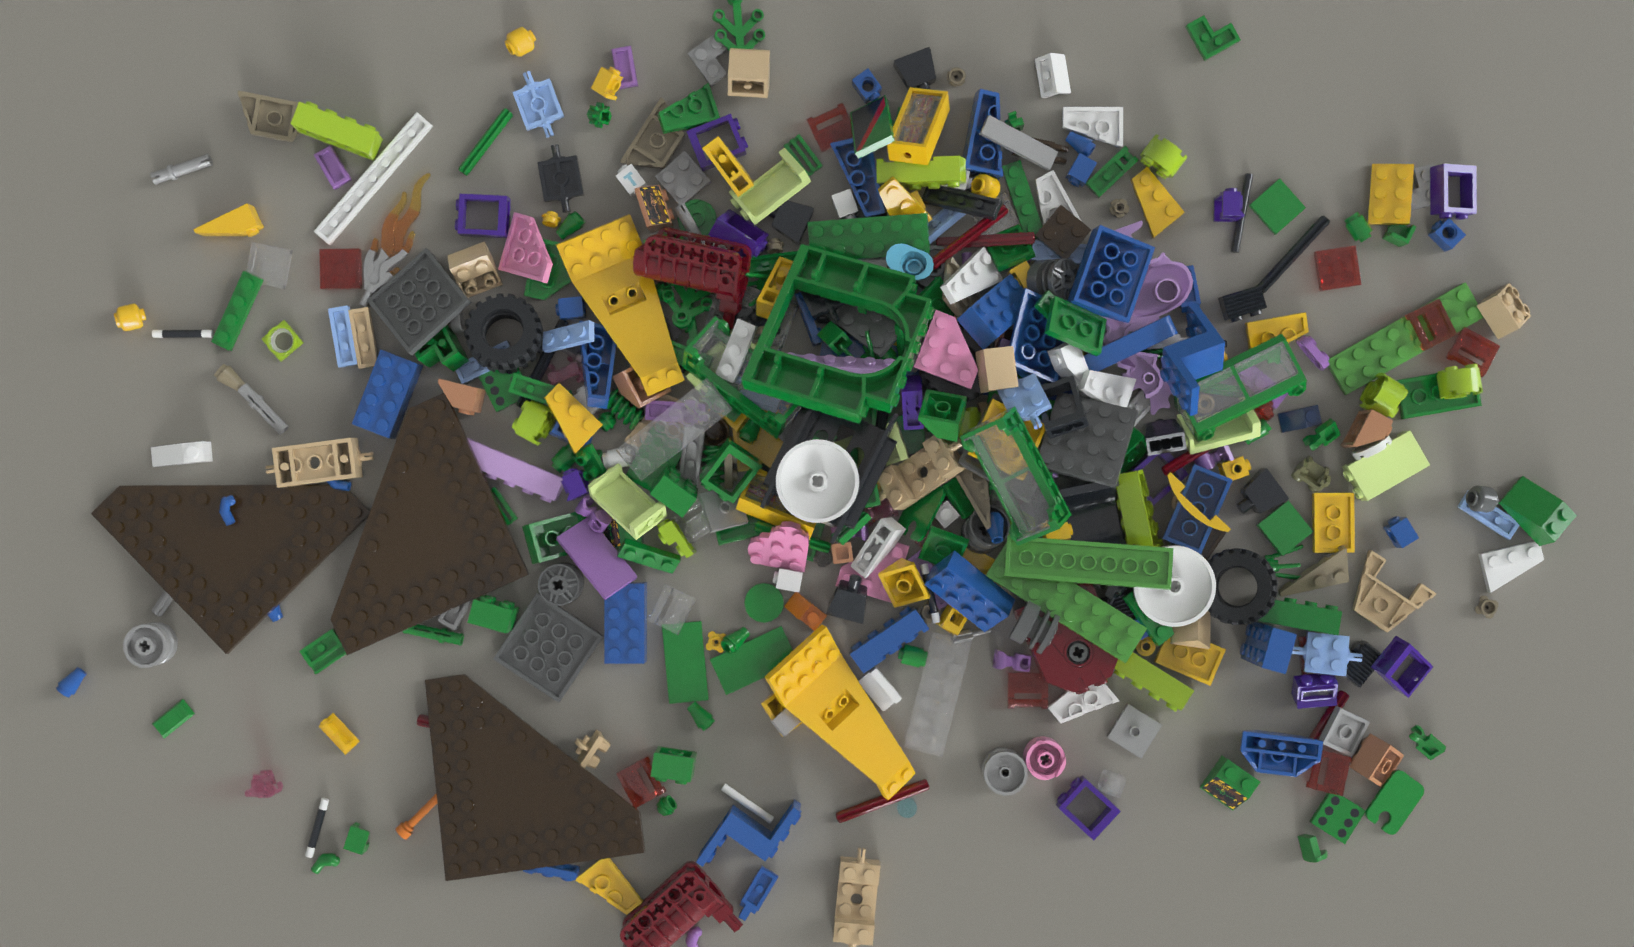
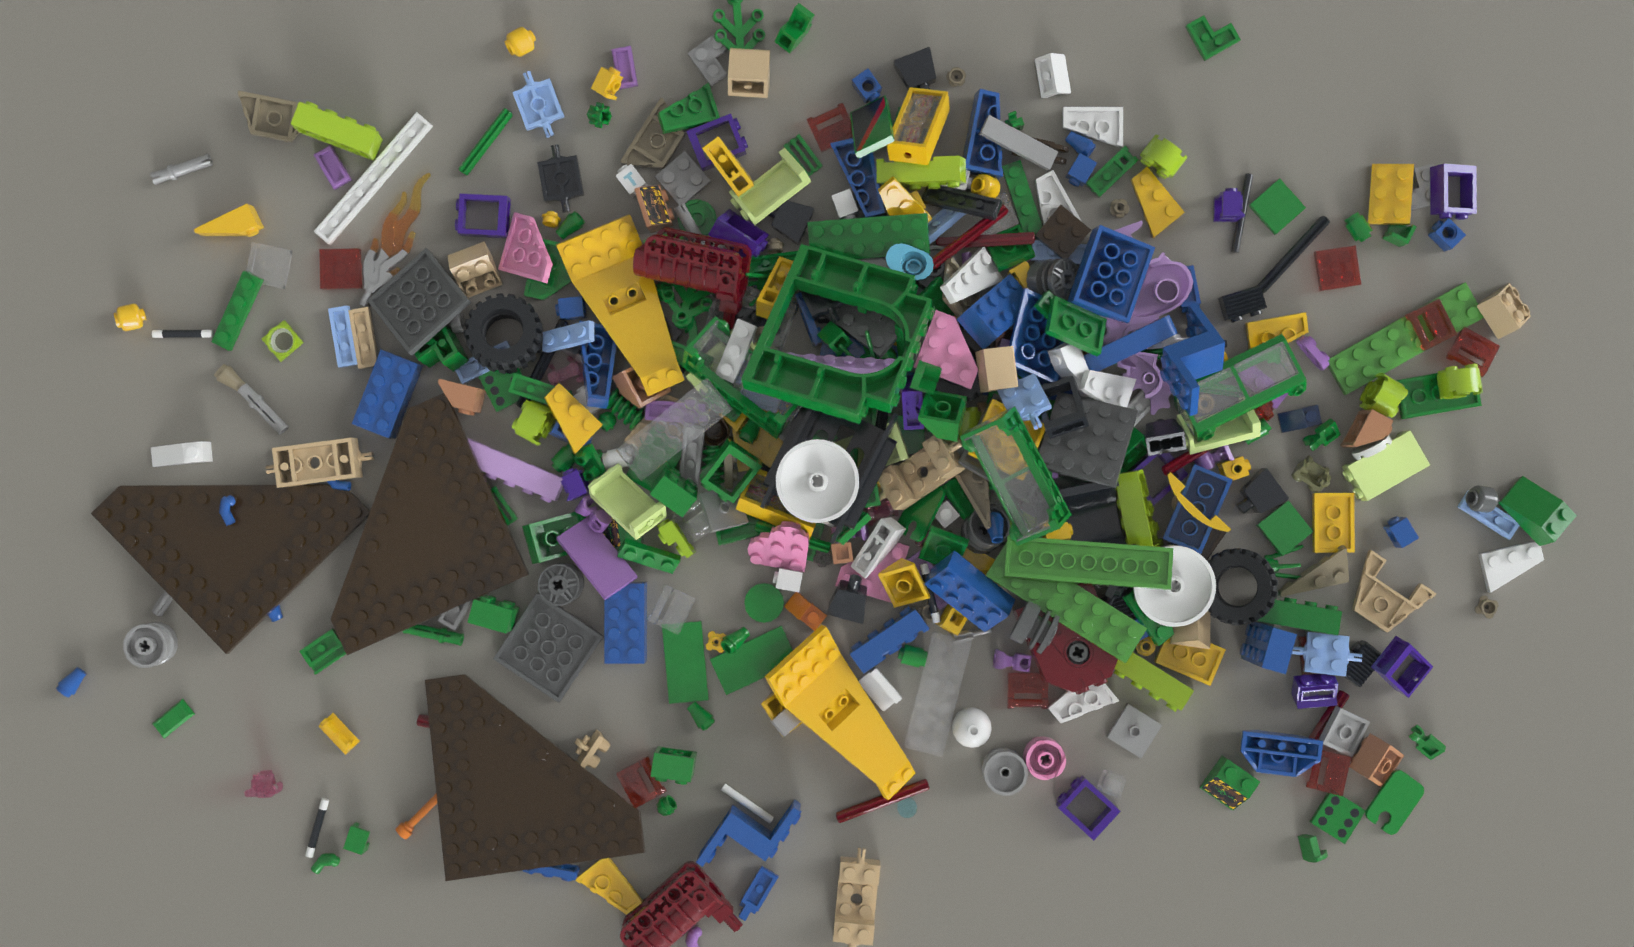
none -> green brick [774,3,815,53]
none -> green panel [910,360,942,395]
none -> white cylinder [952,707,992,748]

